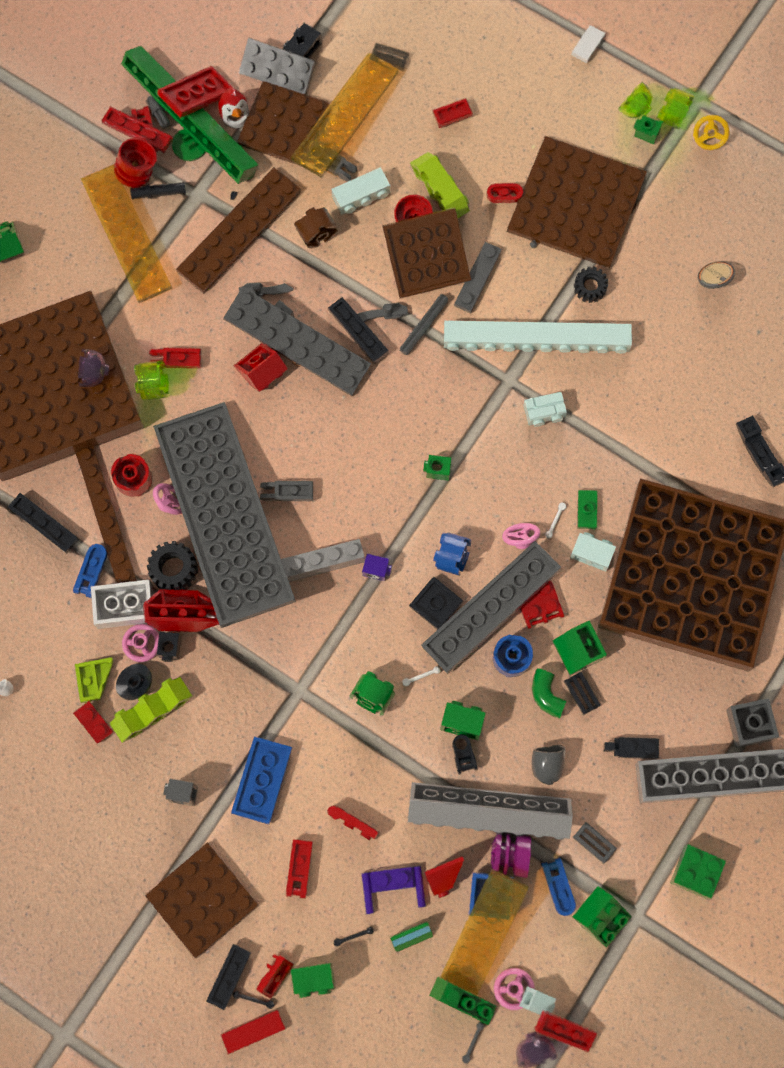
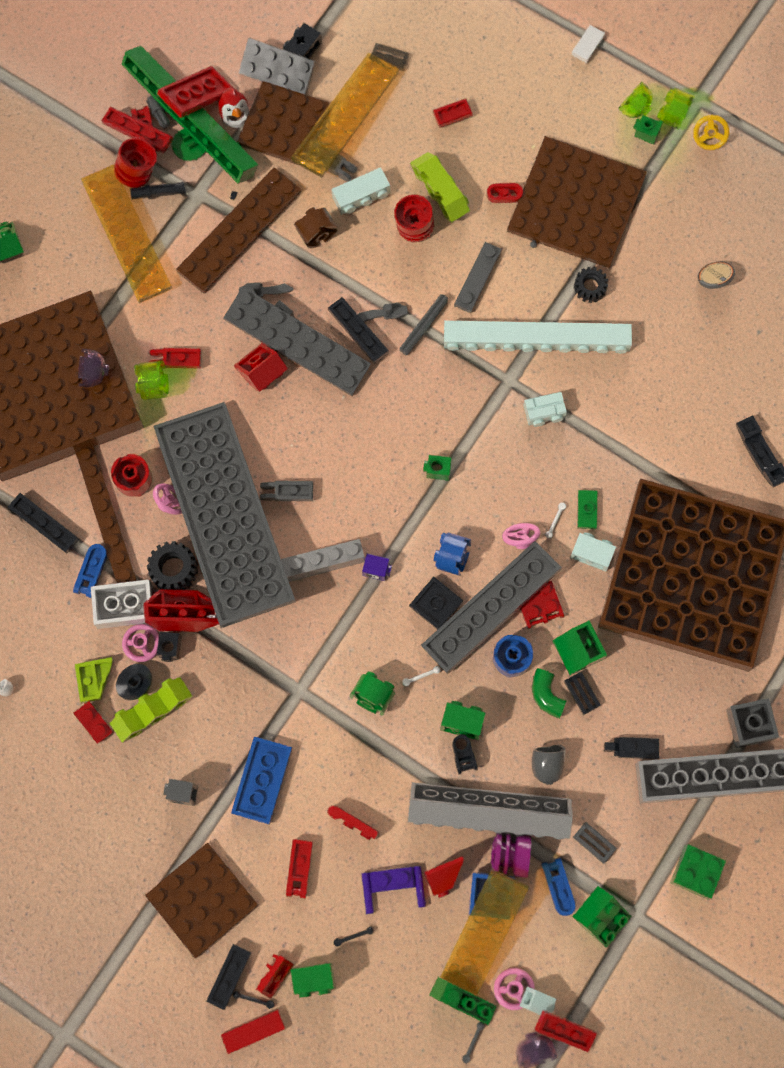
reddish brown plate [382,207,471,298] -> none
green slope [390,922,433,952] -> none

